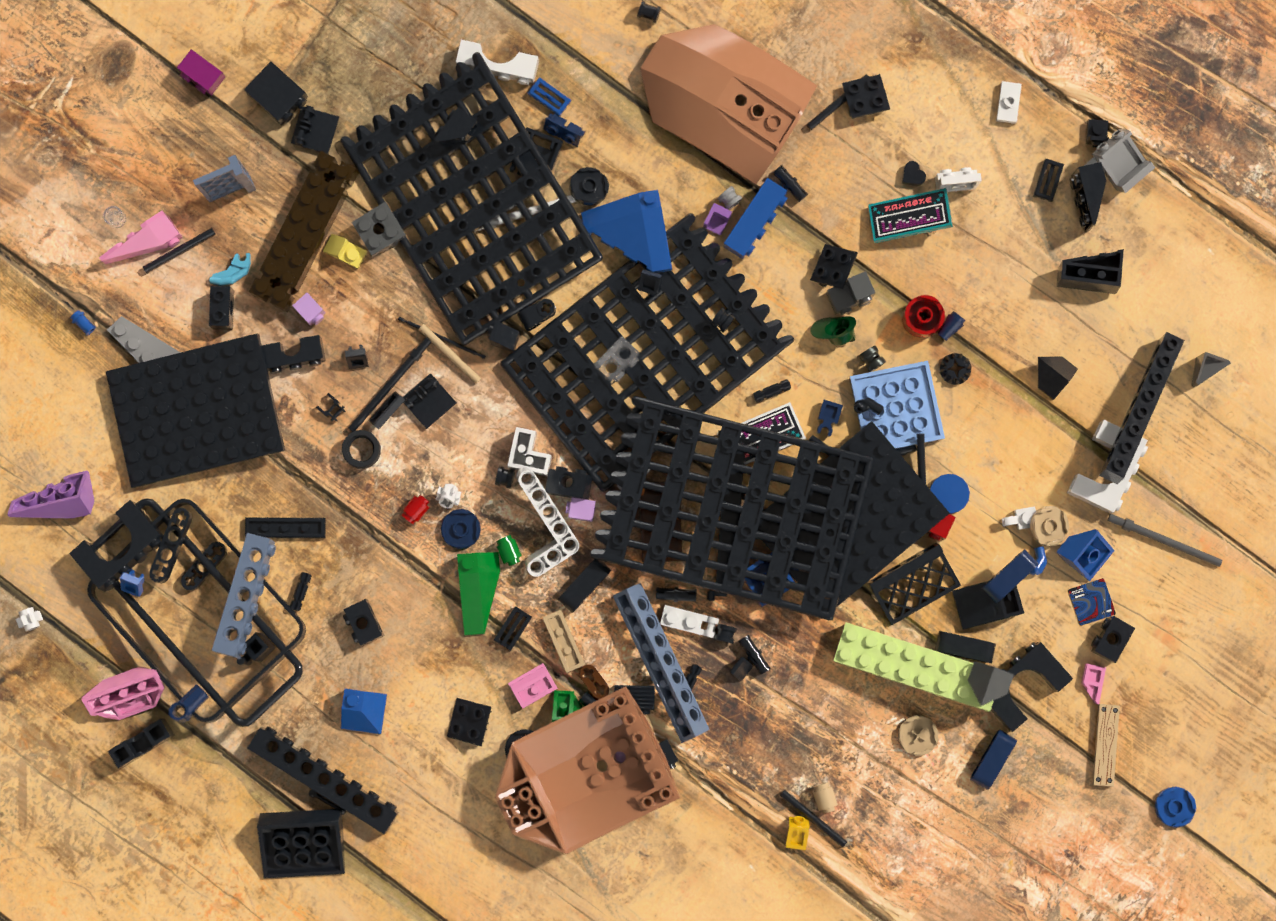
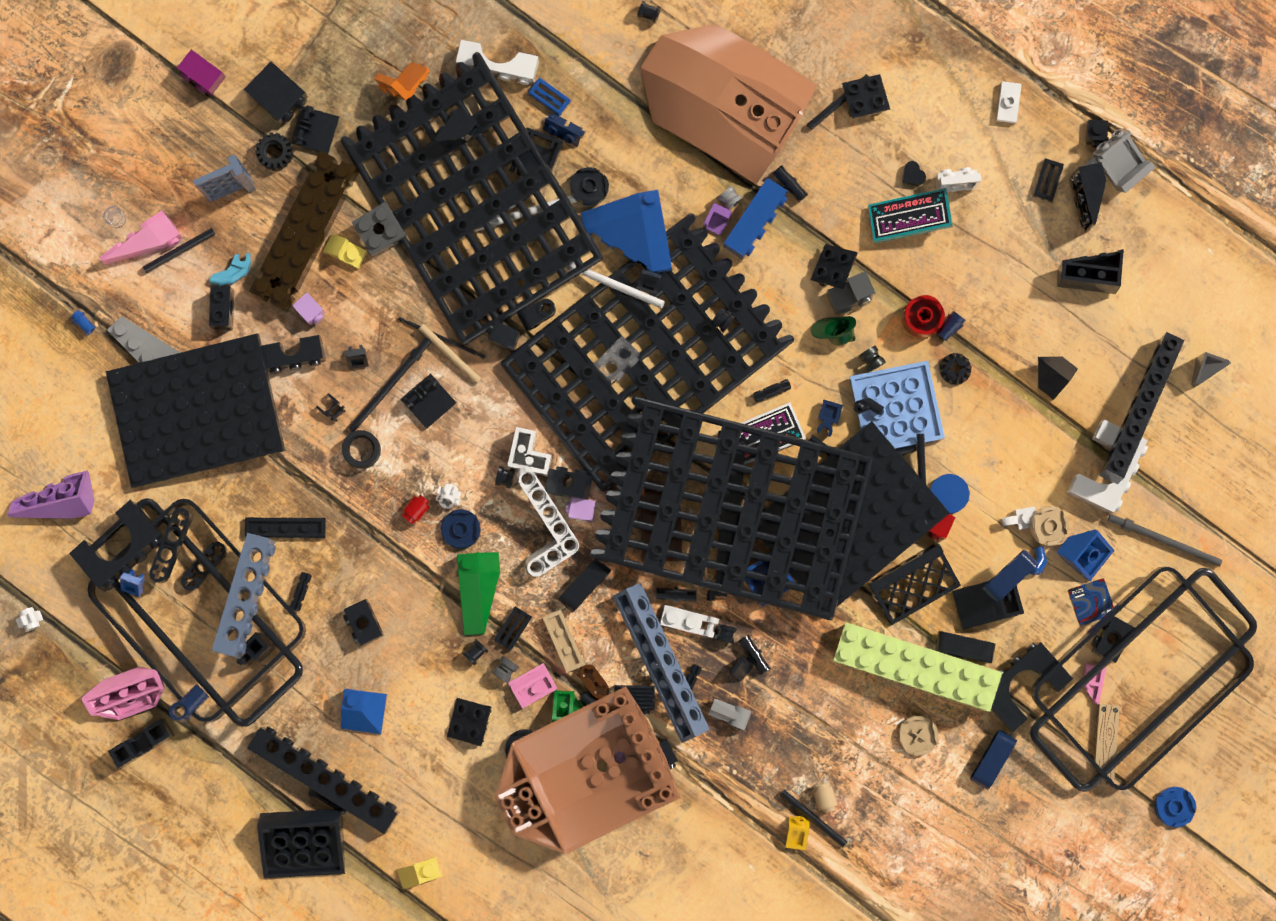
black tile [369,391,405,429] -> none
green brick [496,535,522,566] -> none
dark grey slope [968,661,1014,706] -> none
none -> black tyre [255,132,293,171]
none -> orange bracket [374,62,430,100]
none -> light yellow slope [397,857,442,889]
none -> black bush [462,639,489,665]
none -> dark grey wheel [492,656,519,683]
none -> white bar [566,263,665,308]
none -> light grey piece [709,699,752,730]
none -> black bar [1030,566,1257,792]

